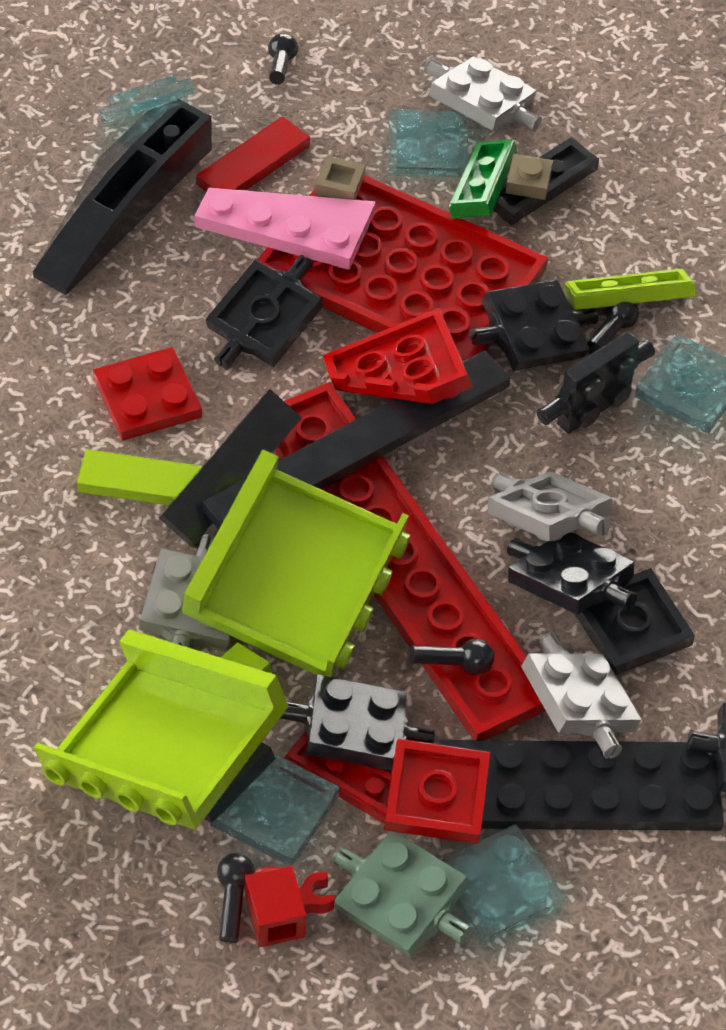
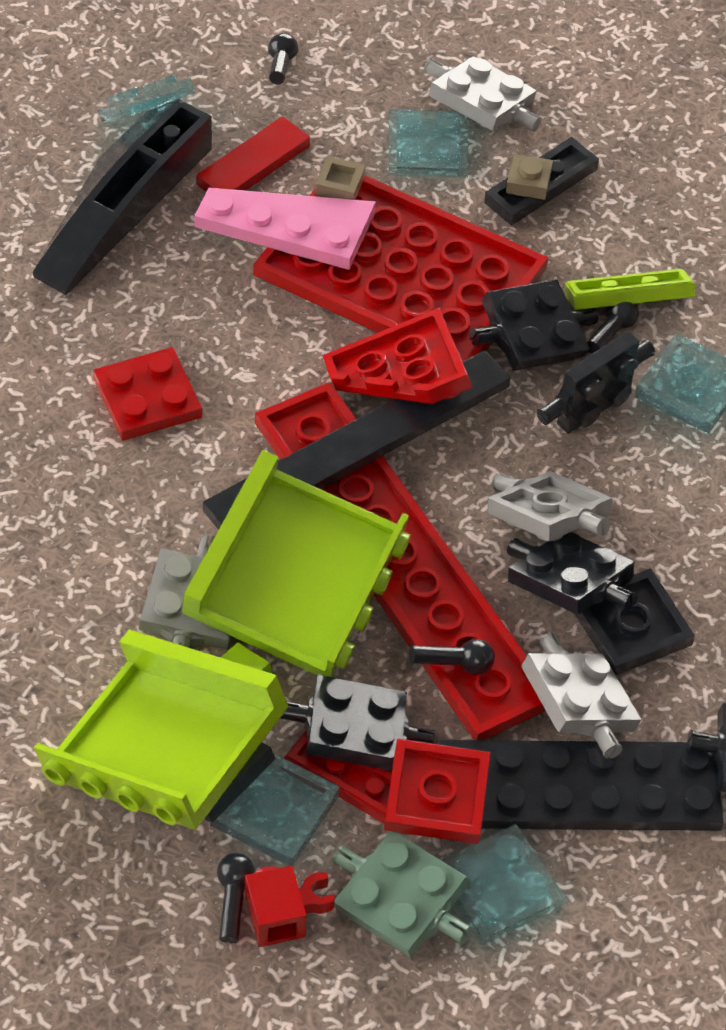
lime tile [77,449,202,505] -> none
black tile [158,389,302,546] -> none
black plate [205,255,323,370] -> none
green tile [449,140,517,219] -> none

